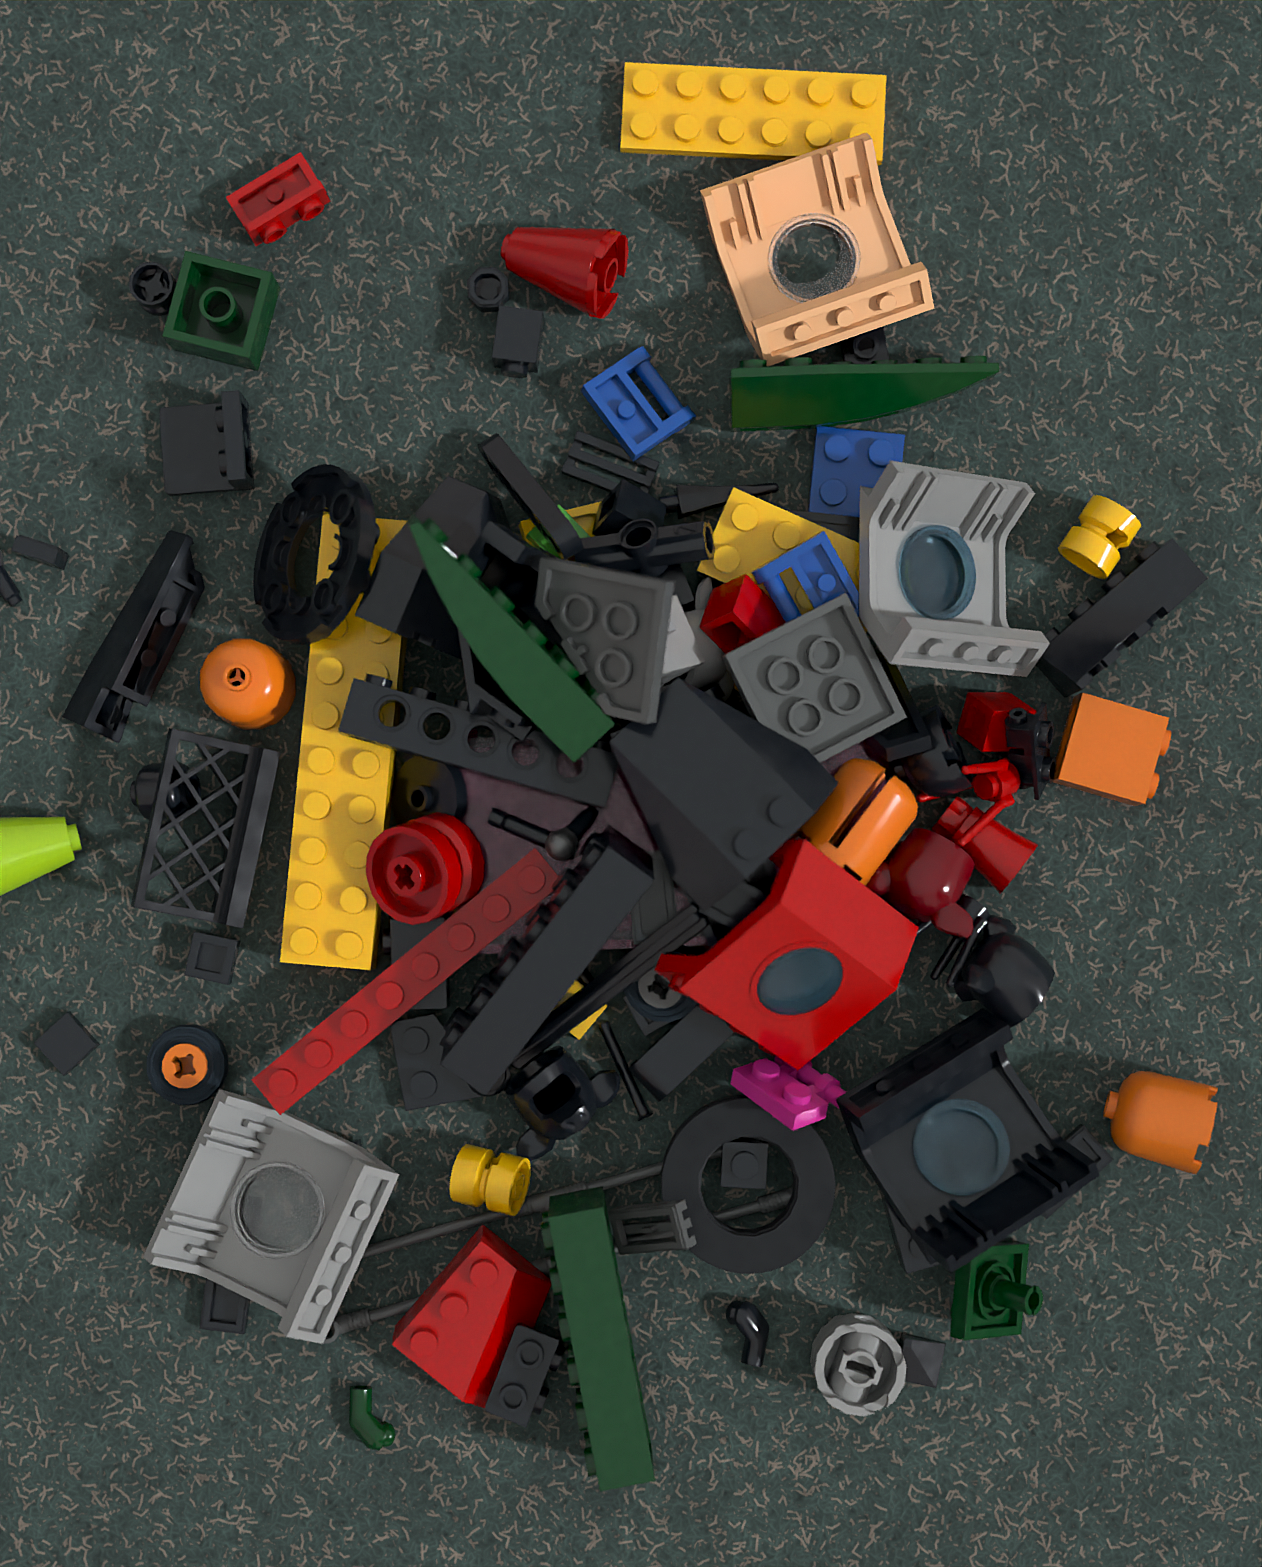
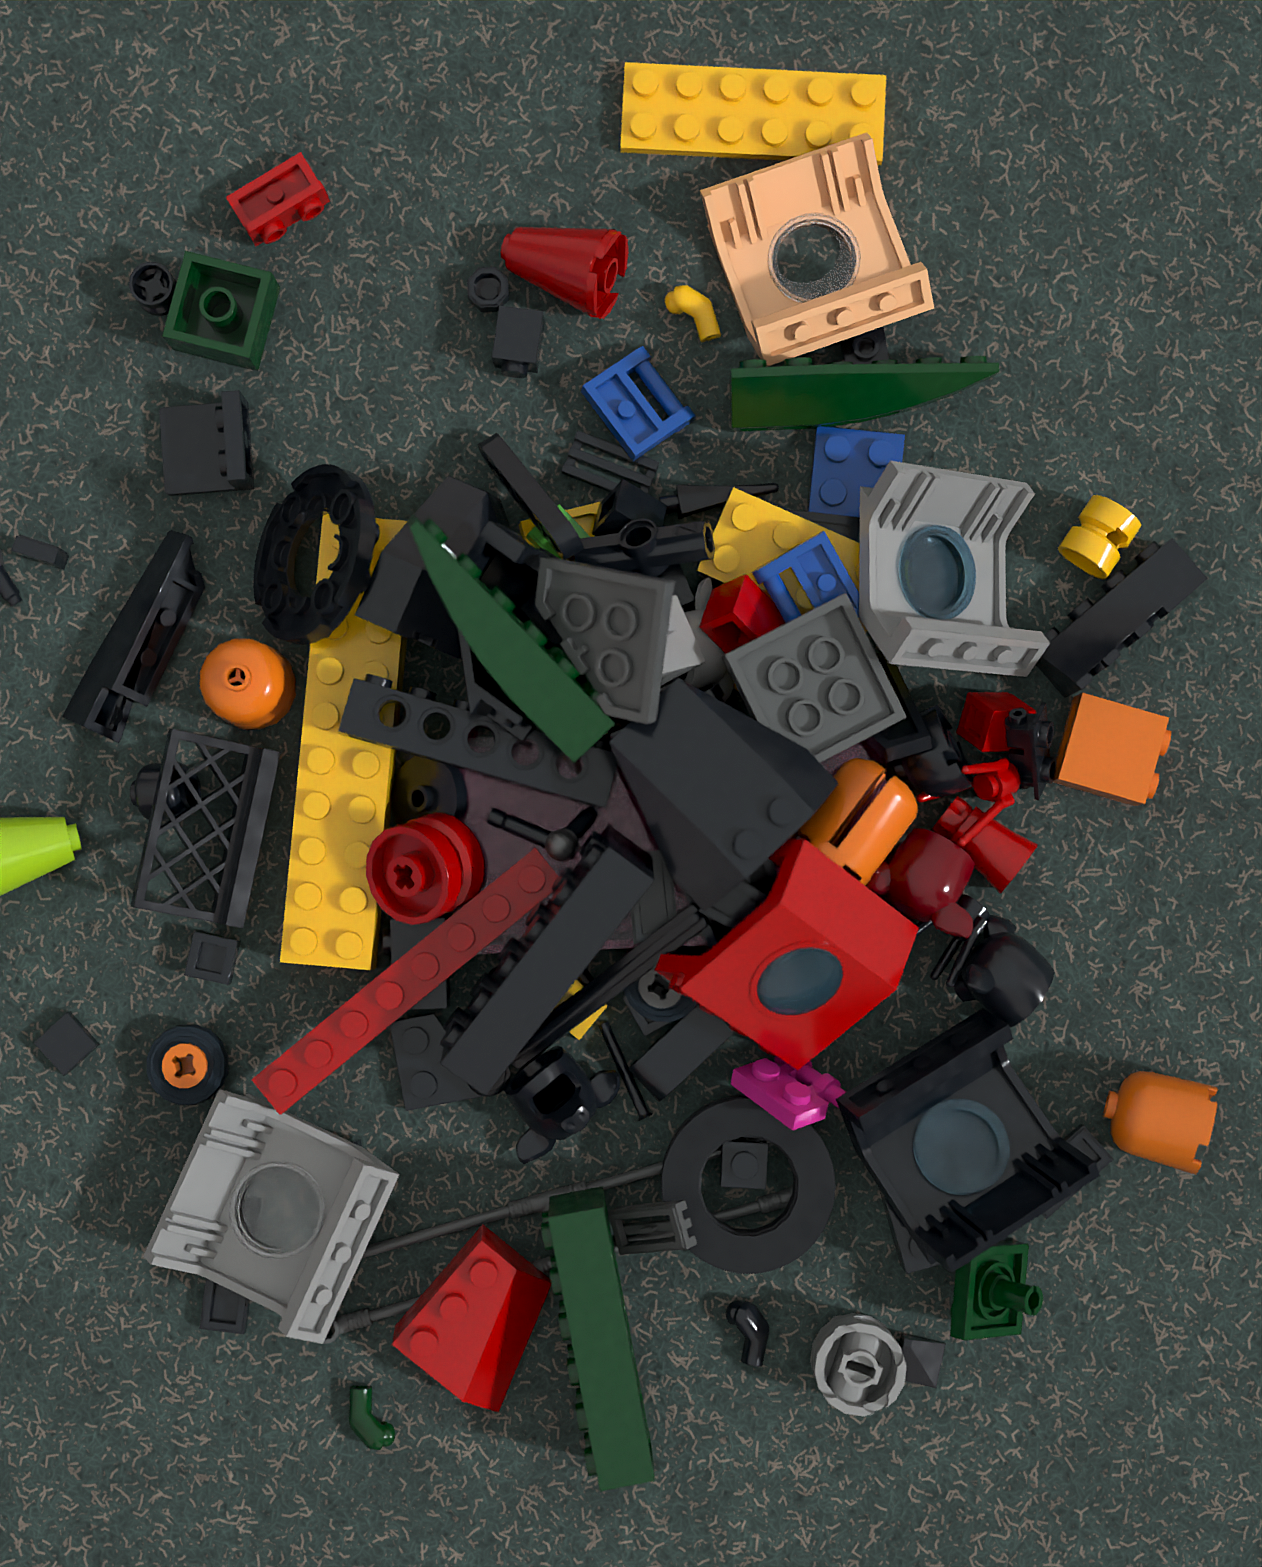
yellow wheel [449,1144,531,1216] -> none
black bracket [485,1323,566,1427] -> none
none -> yellow arm [665,285,721,342]

